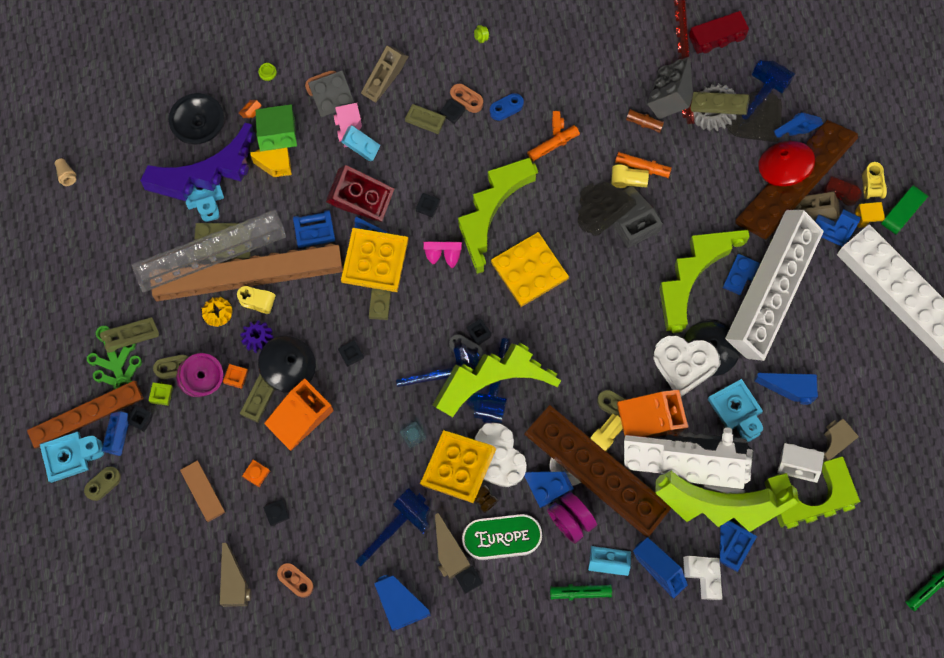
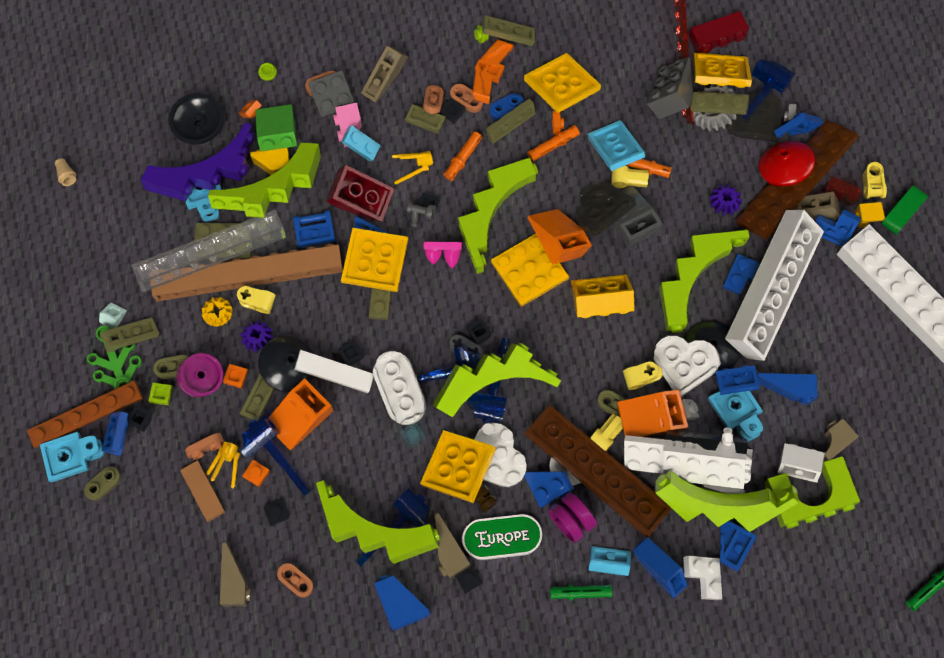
dark orange pin [626,109,664,133] -> none
none -> light aqua slope [99,302,127,329]
none -> nougat plate [185,433,224,460]
none -> yellow plant [206,442,240,488]
none -> lime arch [208,143,321,218]
none -> clear blue piece [240,416,311,496]
none -> white tile [294,350,374,393]
none -> lime arch [316,480,441,564]
none -> white tile [373,351,426,425]
none -> yellow plant [392,151,433,185]
none -> dark grey piece [407,202,436,227]
none -> nougat plate [423,85,444,114]
none -> orange pin [443,131,482,181]
none -> orange plate [472,39,514,104]
none -> olive plate [482,15,535,46]
none -> olive plate [486,99,536,144]
none -> yellow plate [524,53,601,113]
none -> orange slope [527,209,592,265]
none -> yellow slope [571,274,634,318]
none -> medium azure plate [588,120,645,171]
none -> light yellow piece [623,362,663,390]
none -> light grey plate [682,399,699,420]
none -> yellow plate [693,53,752,88]
none -> dark purple gear [710,184,742,216]
none -> blue bracket [716,365,760,395]
none -> light grey plate [784,104,796,123]

